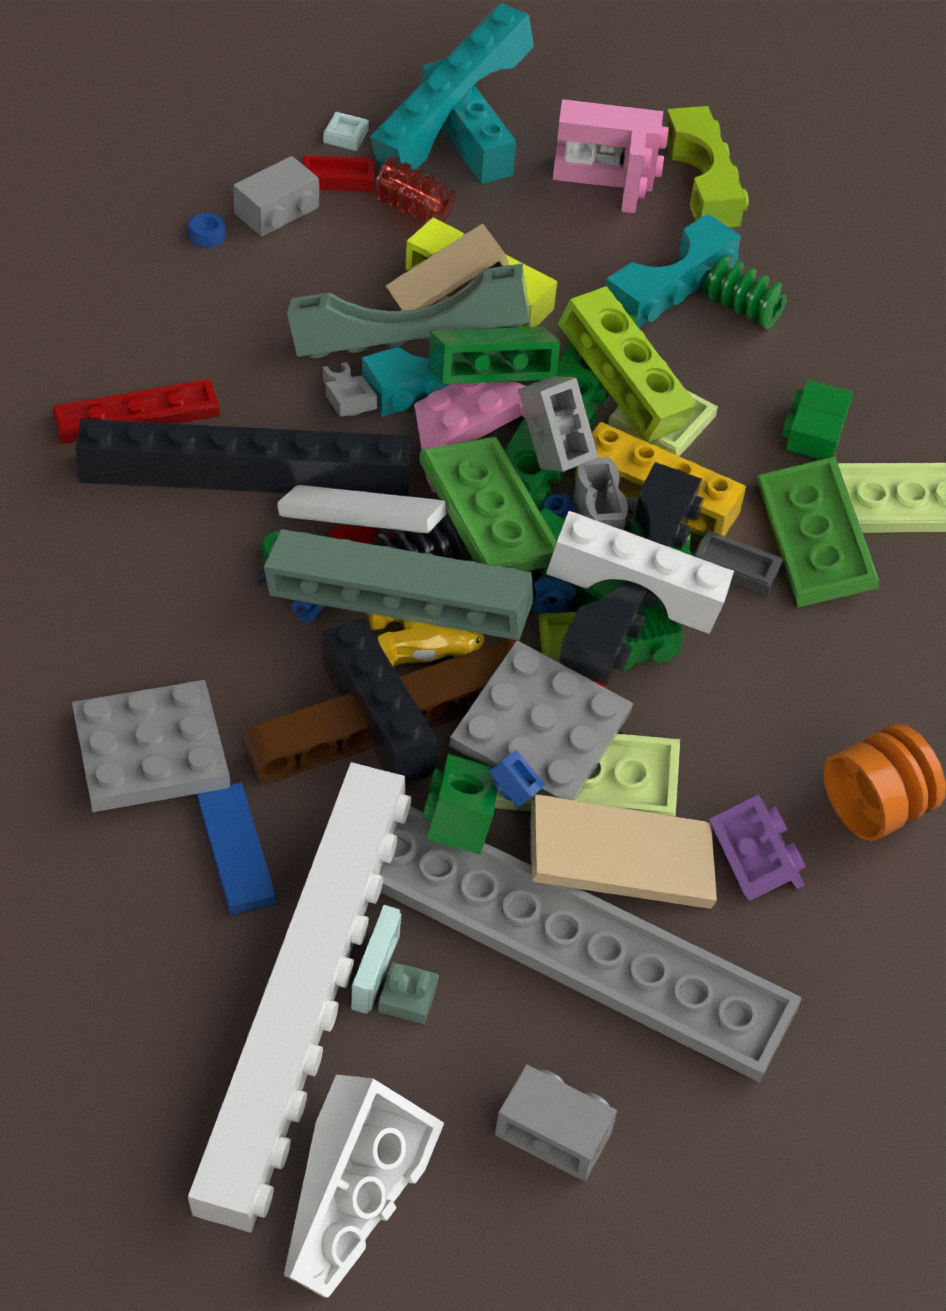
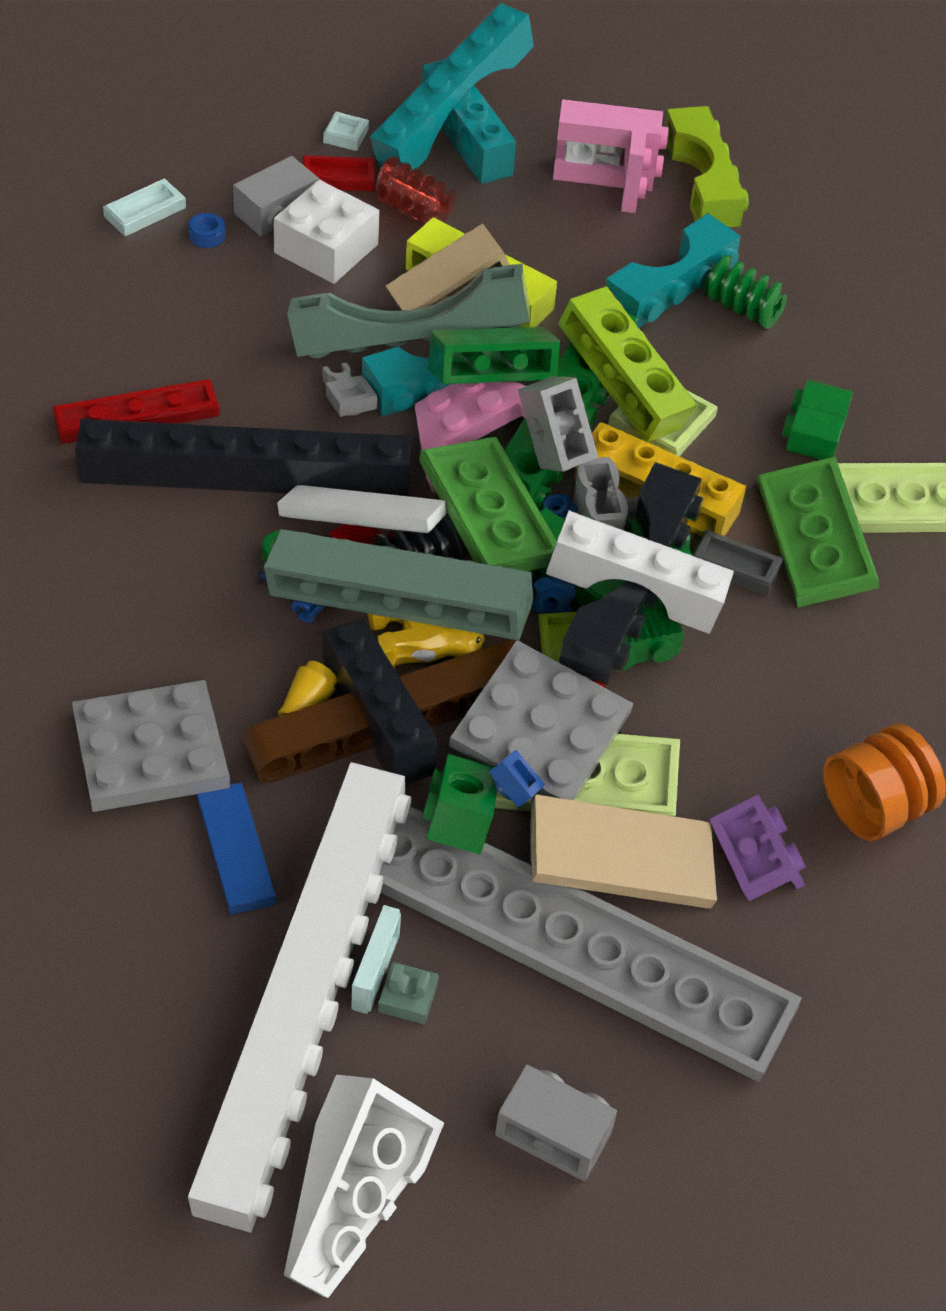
none -> light aqua tile [103,178,186,236]
none -> white brick [274,180,379,284]
none -> yellow cone [278,661,337,716]

